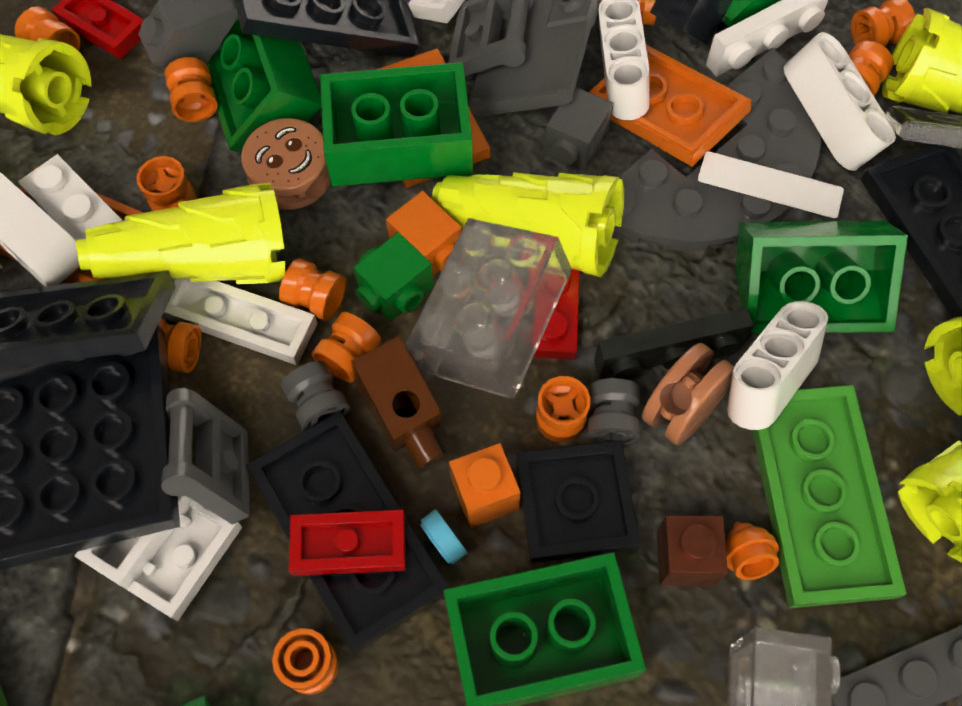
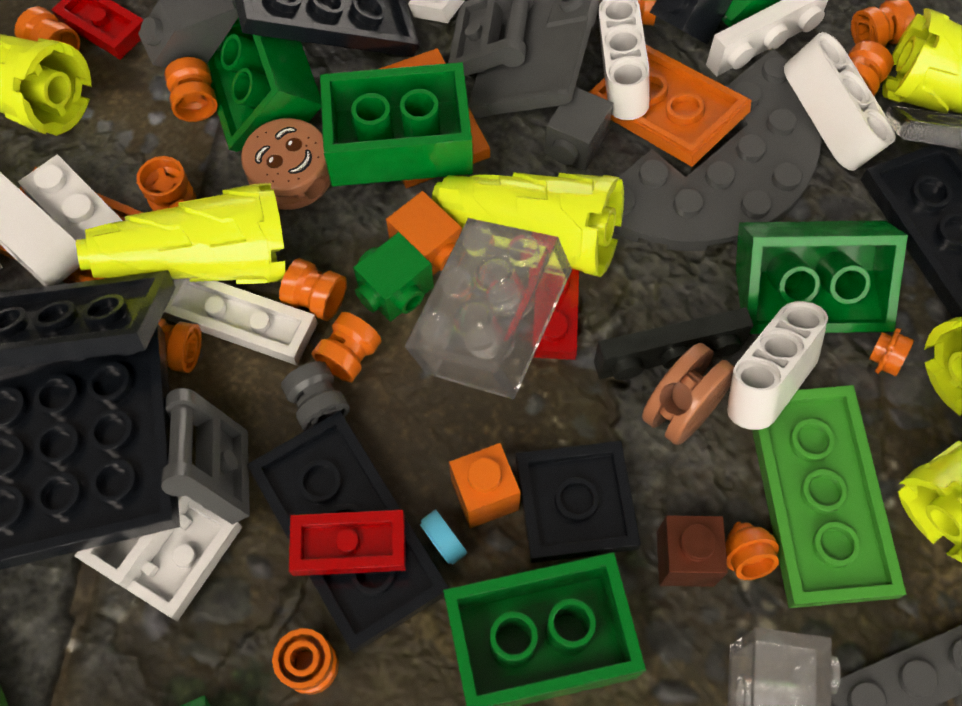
reddish brown torso [351,335,447,469] -> none
orange wheel [536,376,590,443] -> none
dark grey wheel [588,378,640,445] -> none
white sticker [698,151,844,218] -> none
none -> orange plate [869,328,914,377]

